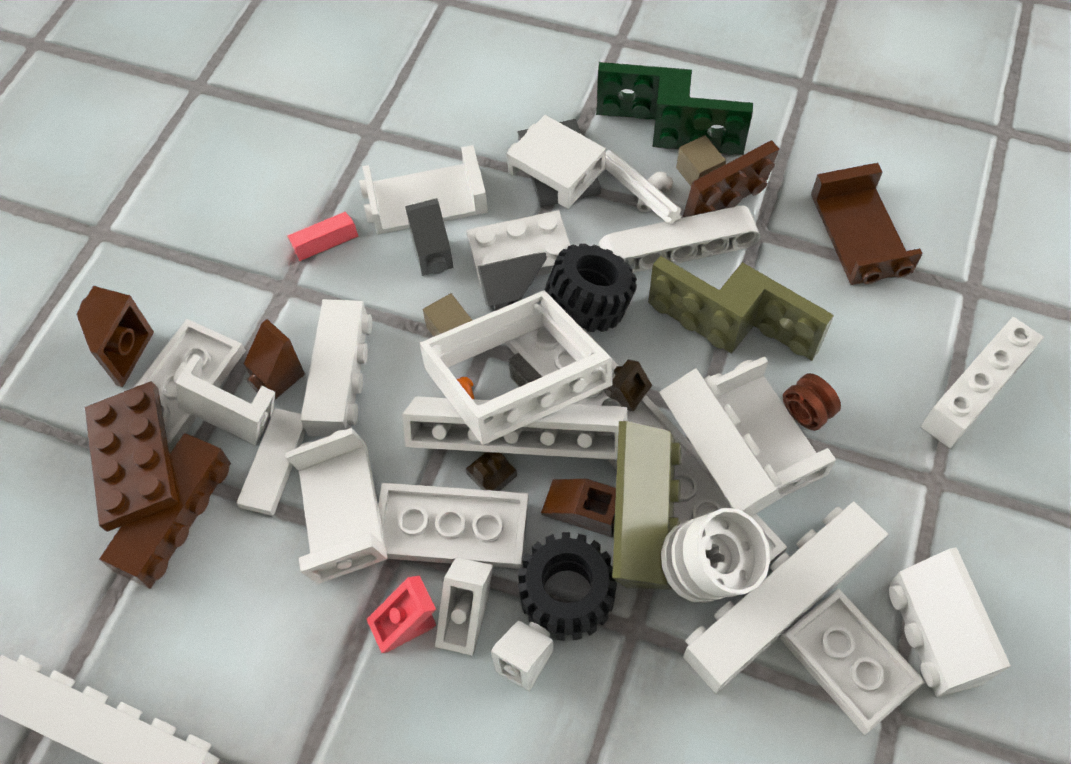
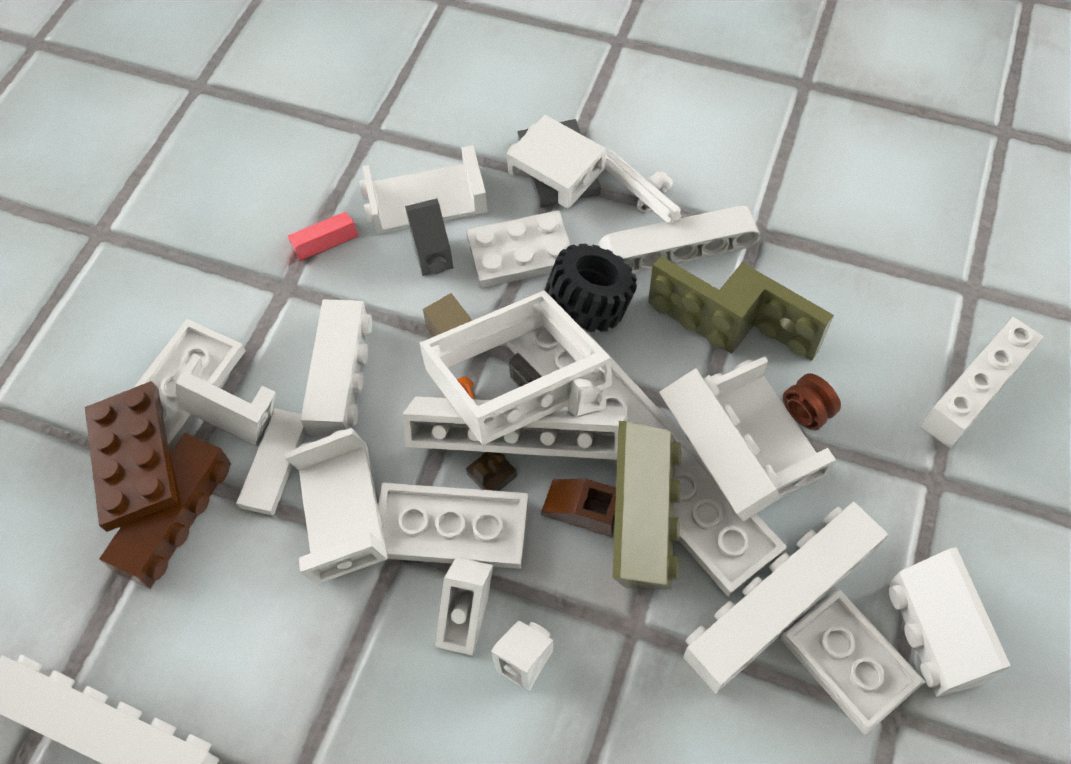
reddish brown slope [76,286,154,387] -> none
reddish brown slope [243,319,305,400] -> none
coral slope [366,575,436,653] -> none
dark grey slope [477,252,547,311] -> none
black tyre [518,532,617,641] -> none
dark green bracket [596,62,753,155] -> none
dark brown tile [603,359,652,412] -> none
white wheel [661,508,770,603] -> none
dark tan brick [676,135,726,186] -> none
reddish brown plate [682,140,780,218] -> none
reddish brown panel [811,162,923,285] -> none
none -> white tile [568,379,606,417]

